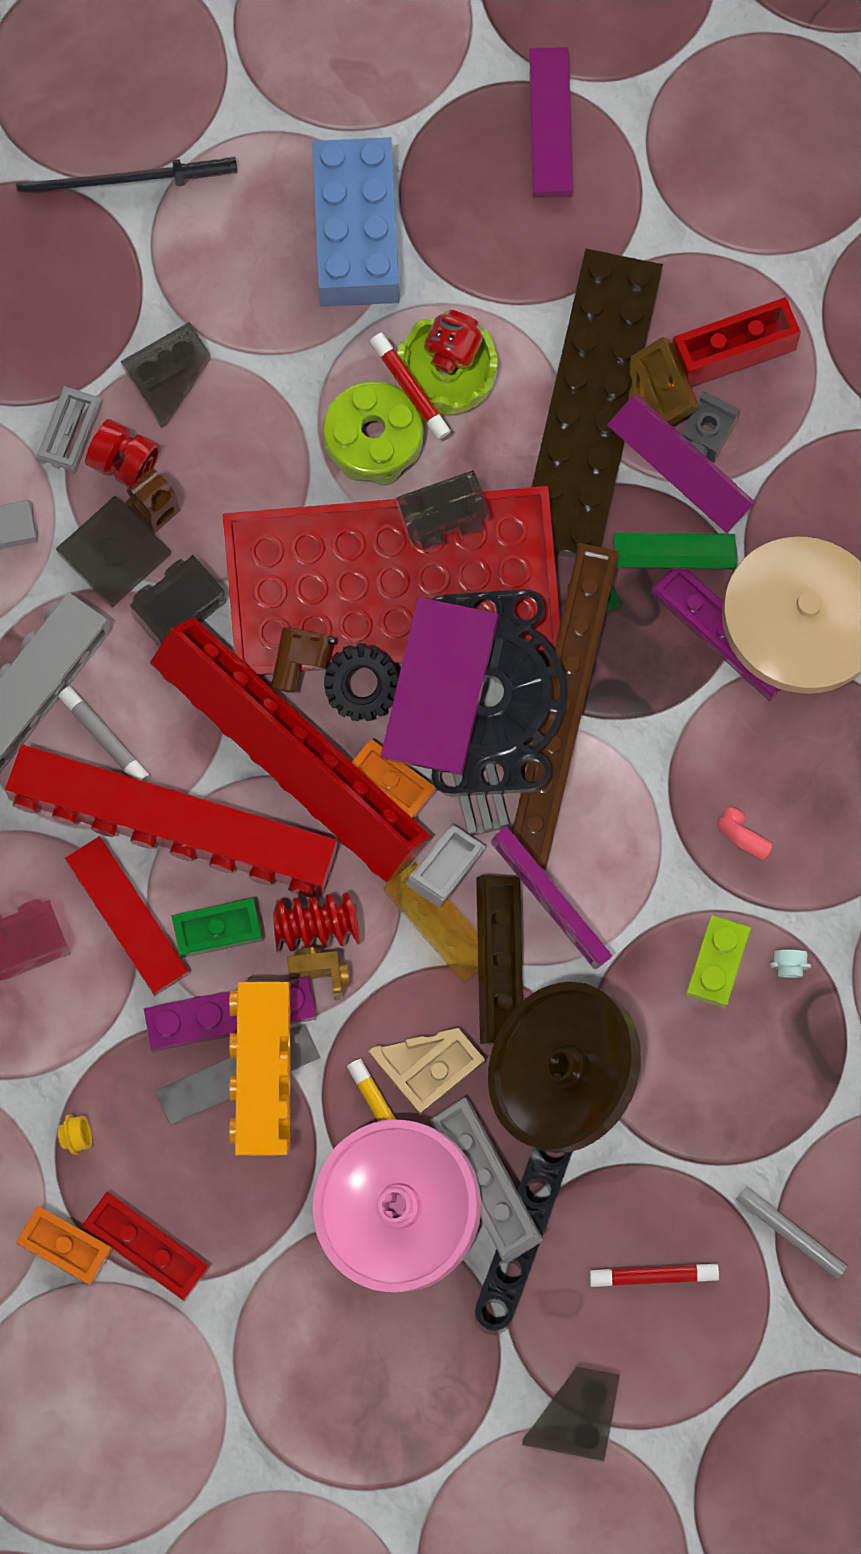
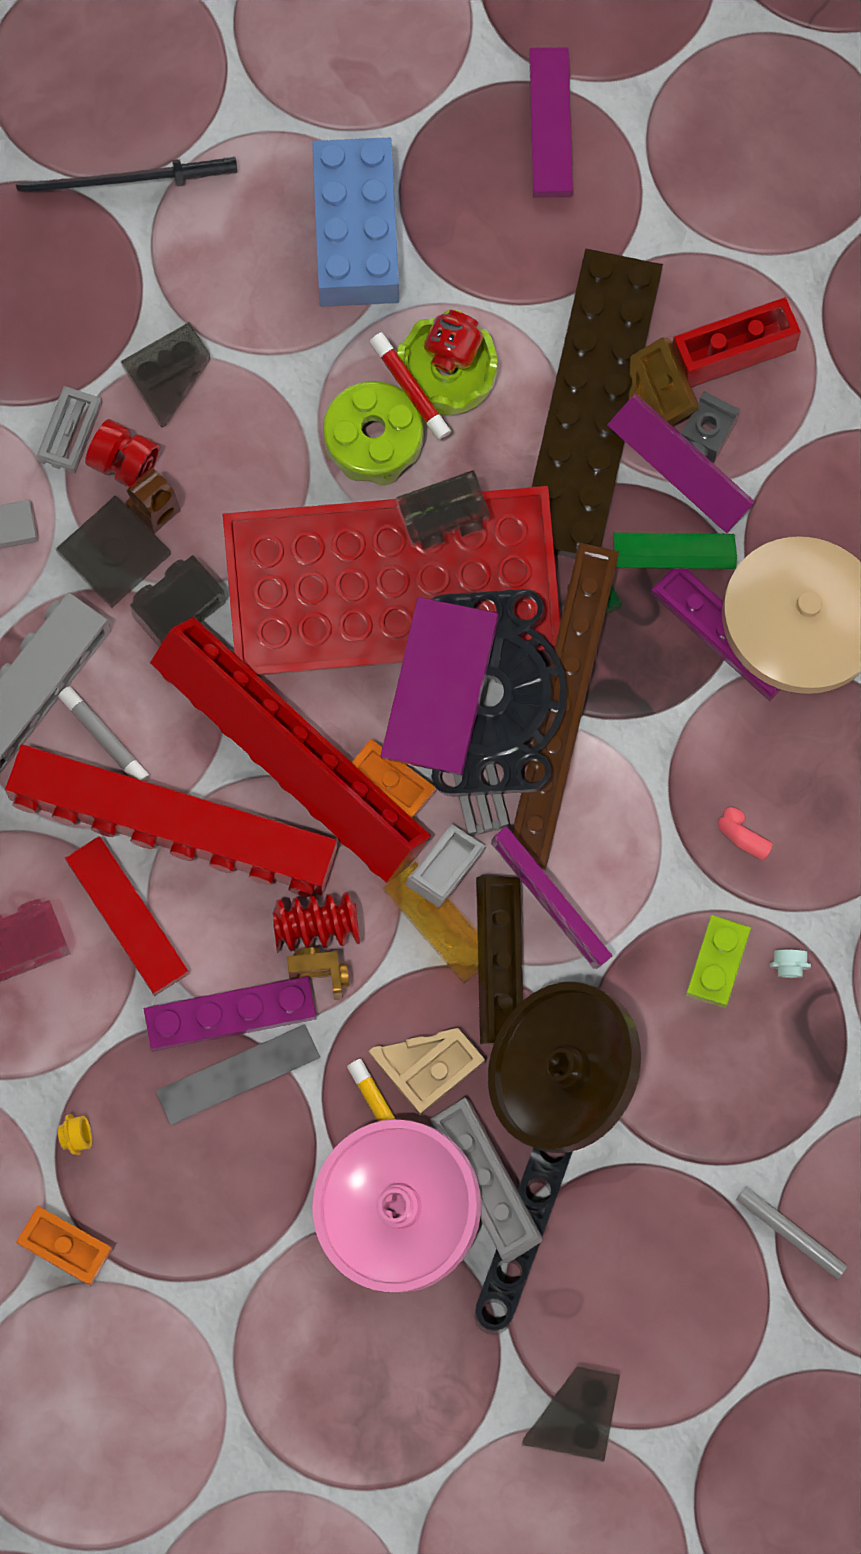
red tile [81,1192,210,1302] -> none
green plate [171,898,262,959] -> none
light orange wedge [229,982,290,1155] -> none
reddish brown piece [271,628,335,693] -> none
black tyre [324,643,398,721] -> none
red bar [590,1263,719,1287] -> none

